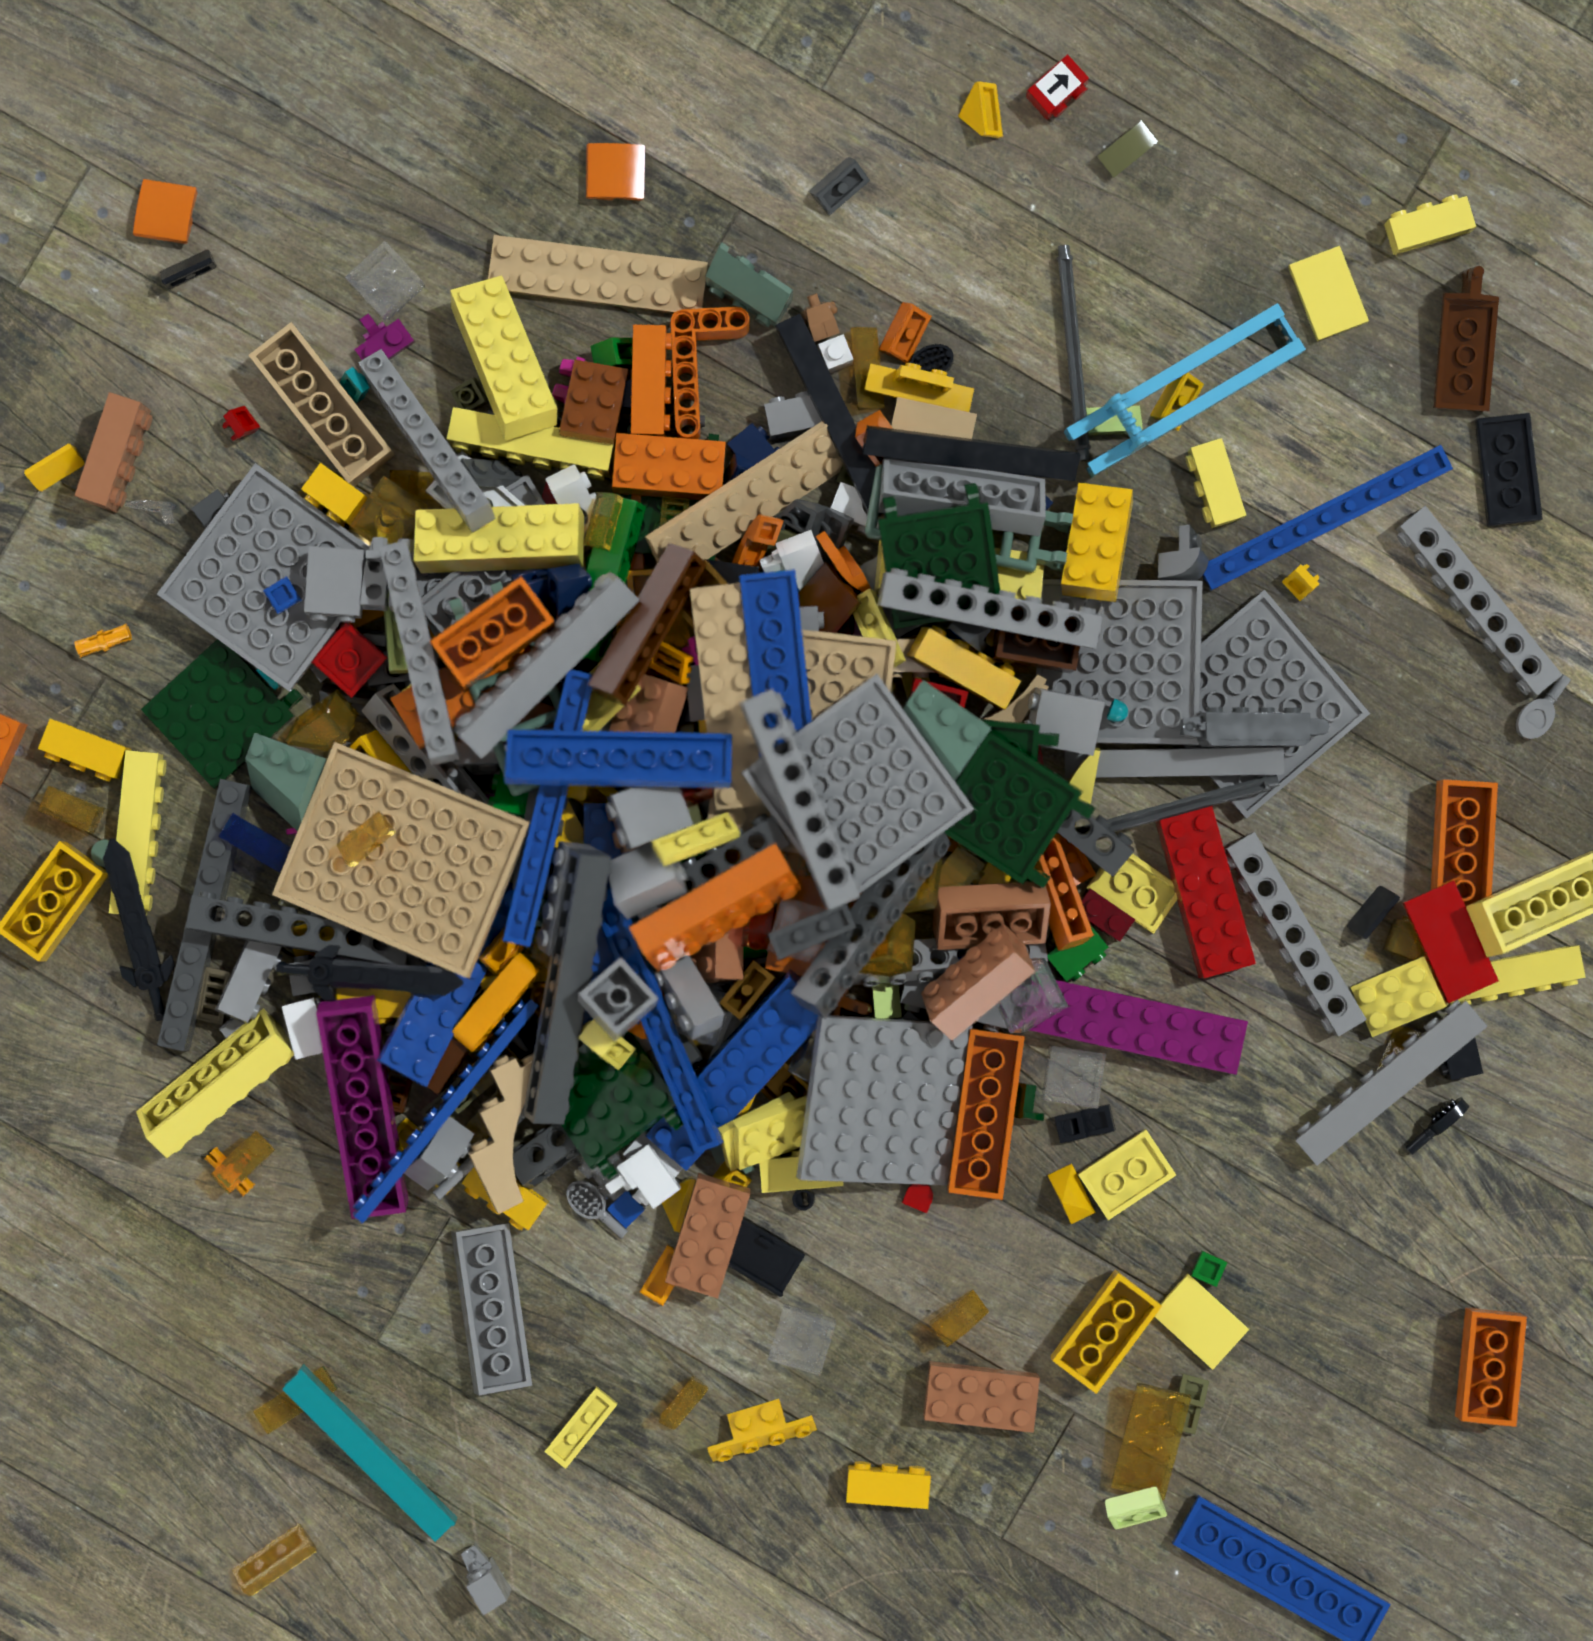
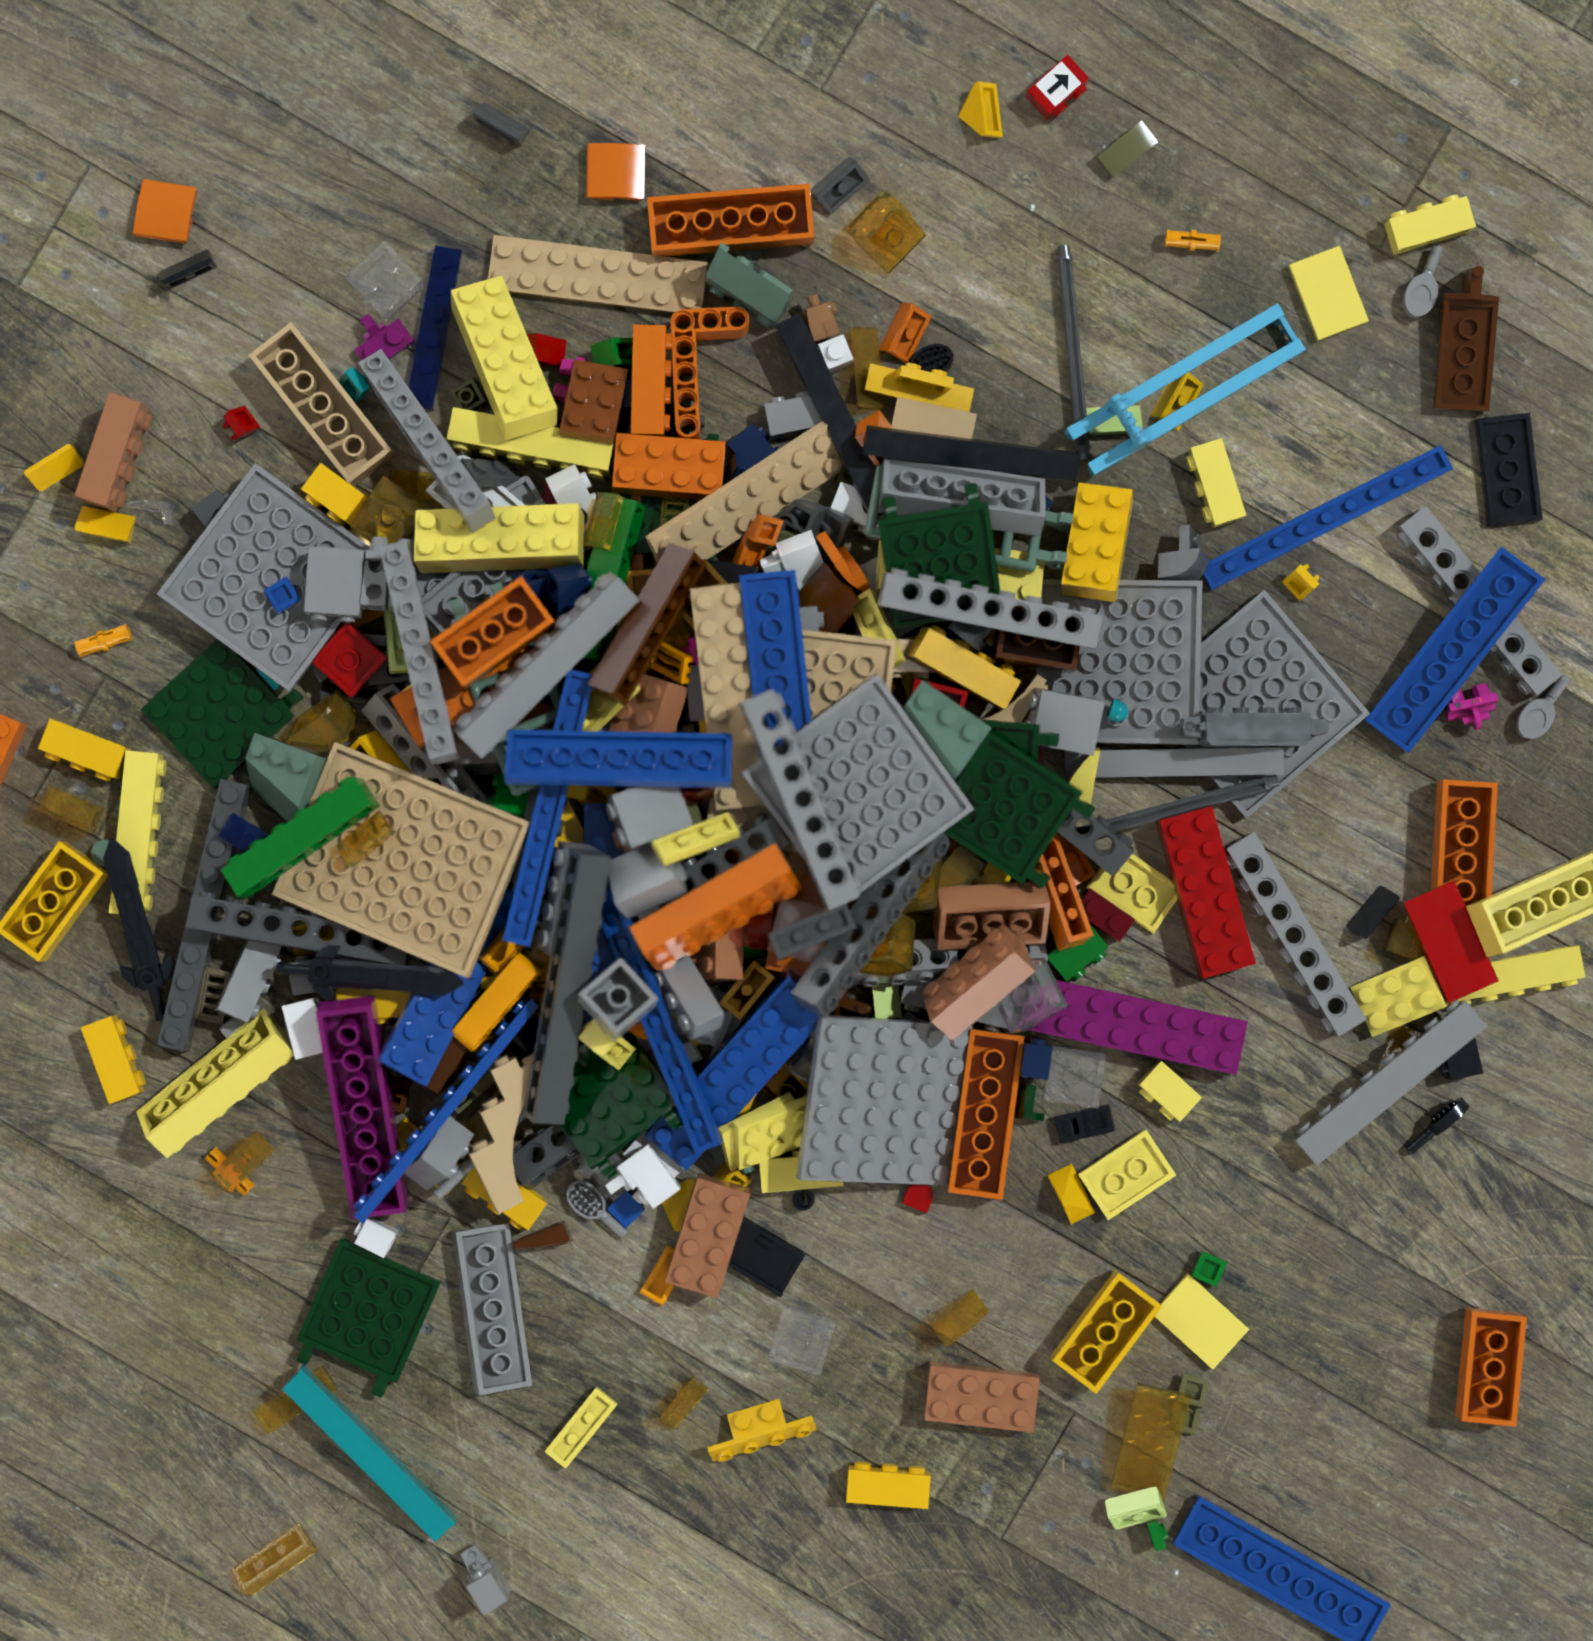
none -> yellow slope [74,506,136,543]
none -> yellow brick [80,1015,146,1104]
none -> green brick [221,776,380,899]
none -> dark green plate [296,1238,442,1398]
none -> white brick [354,1217,399,1258]
none -> clear blue plate [409,245,463,410]
none -> dark grey slope [472,103,530,146]
none -> reddish brown slope [513,1220,573,1250]
none -> red slope [527,333,566,367]
none -> orange brick [647,183,814,257]
none -> clear yellow slope [846,190,926,274]
none -> dark blue brick [1020,1037,1053,1080]
none -> light yellow brick [1137,1060,1202,1122]
none -> green plate [1145,1519,1169,1552]
none -> light orange pin [1164,229,1221,252]
none -> blue plate [1365,546,1546,753]
none -> light grey piece [1403,245,1443,318]
none -> dark pink hips [1445,683,1498,730]

